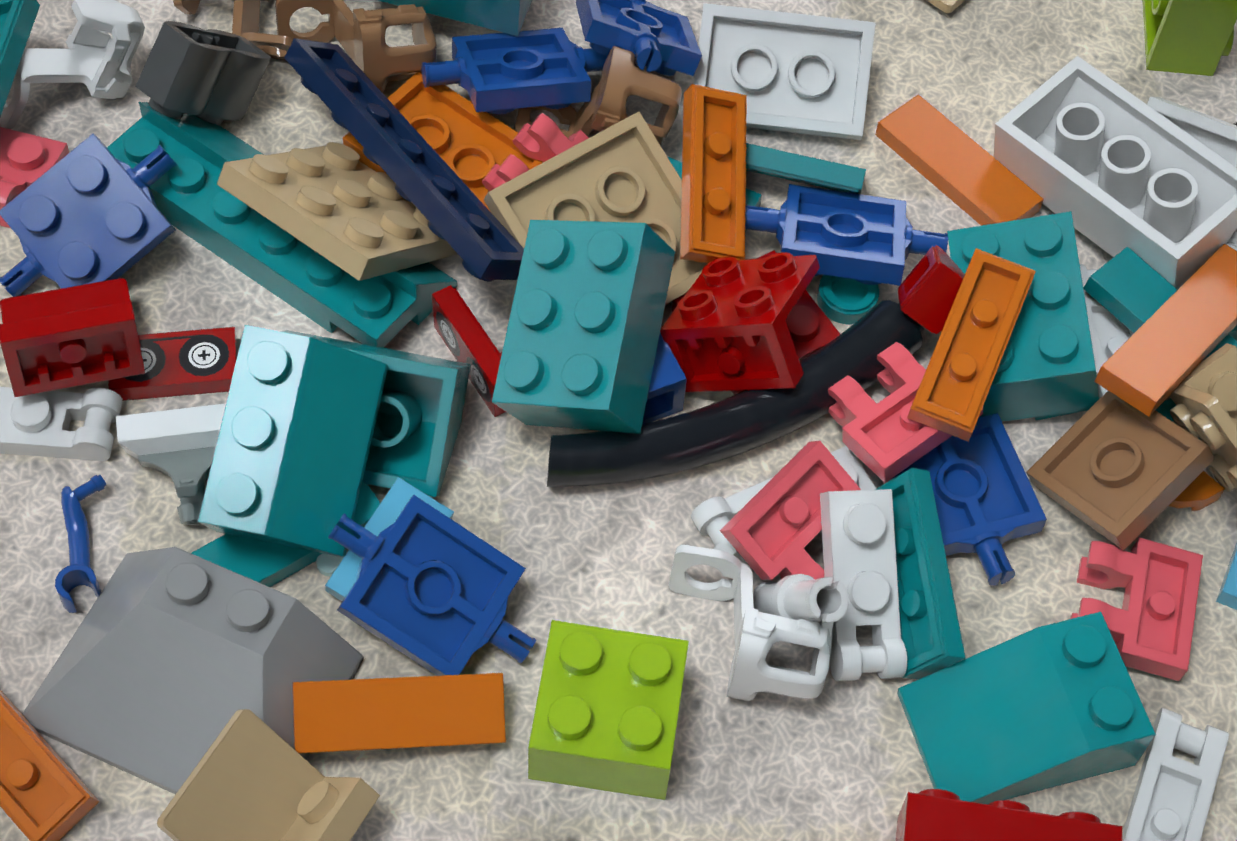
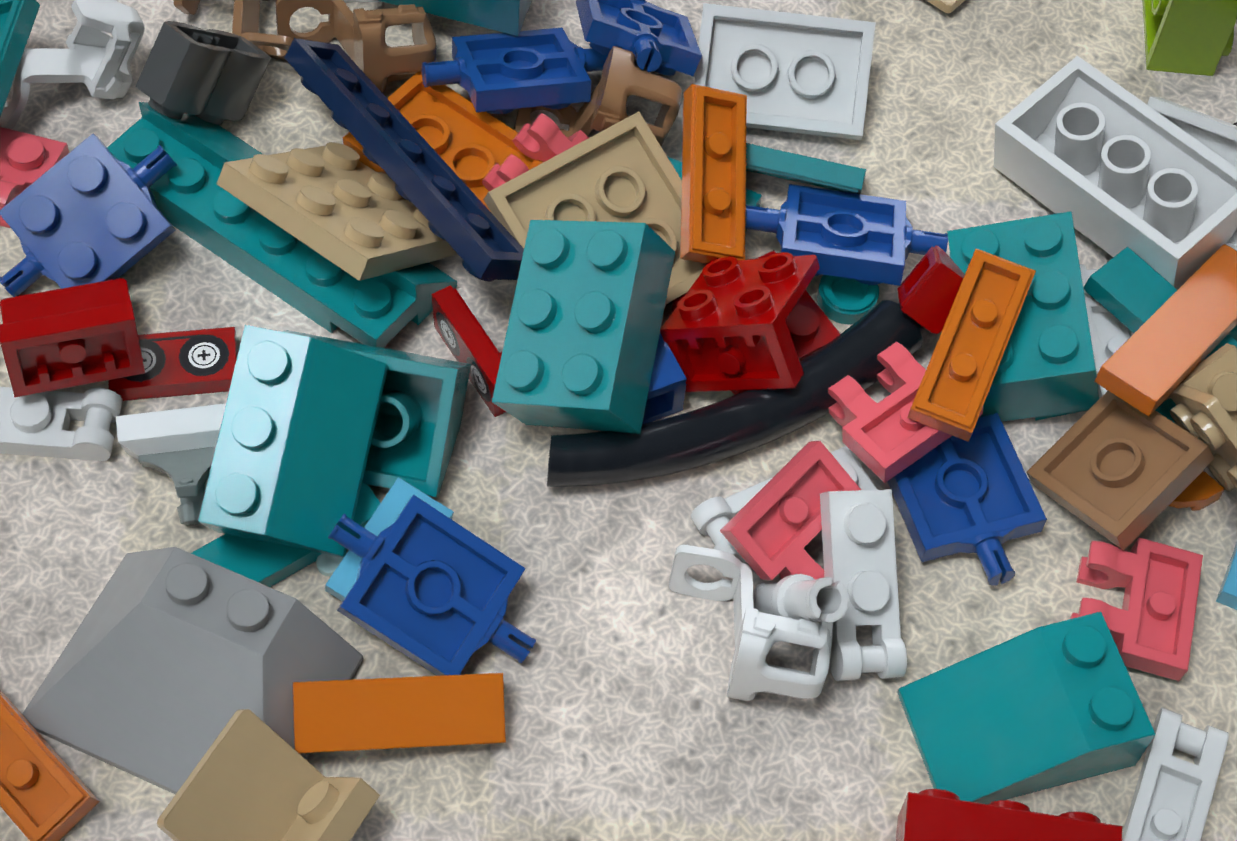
blue piece [55,475,106,613] -> none
lime brick [528,620,689,800] -> none
orange tile [875,94,1044,226] -> none
teal tile [875,468,966,679] -> none

